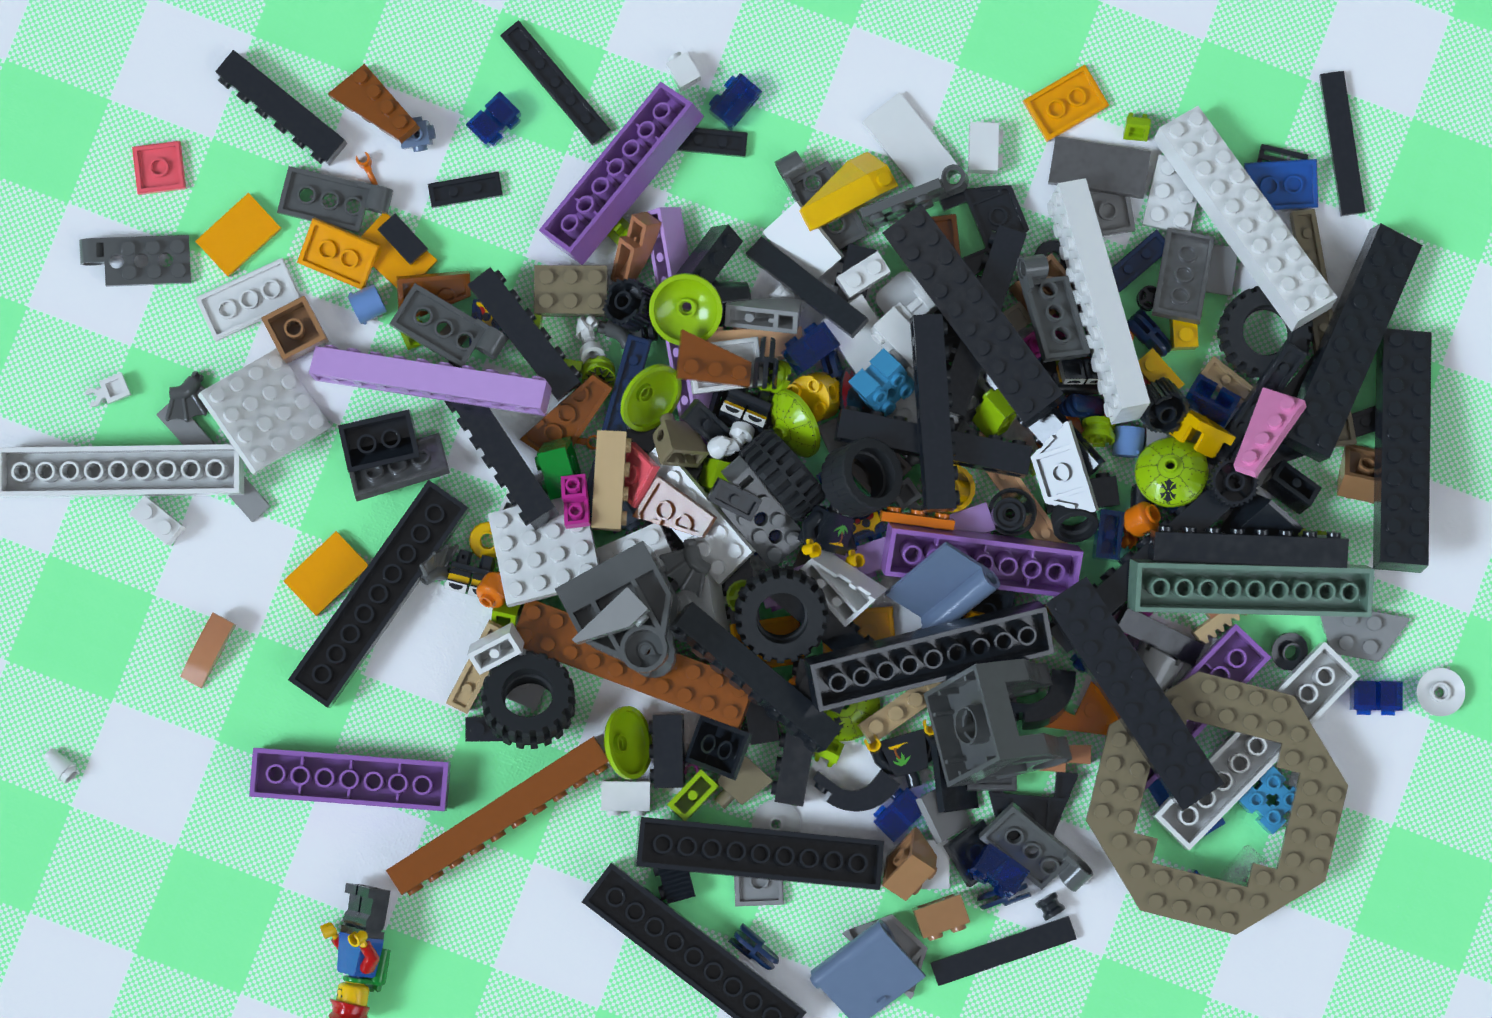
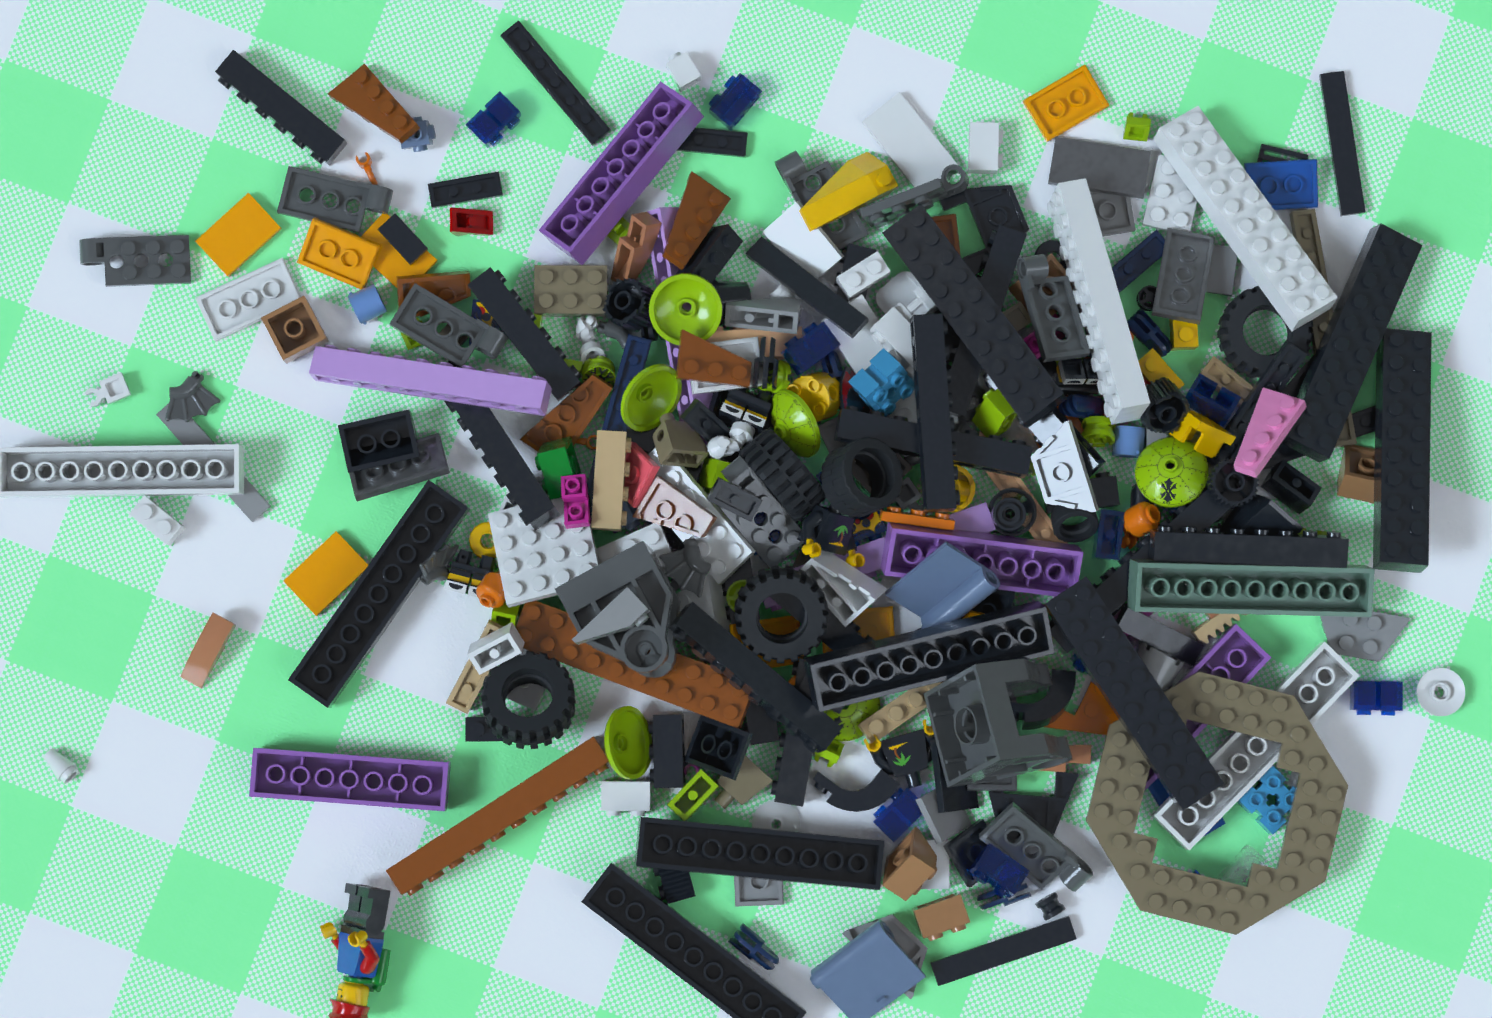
coral tile [132,141,187,195] -> none
white plate [198,348,332,475] -> none
black piece [1271,633,1308,670] -> none
none -> red slope [450,207,493,237]
none -> dark orange wing [662,171,731,270]

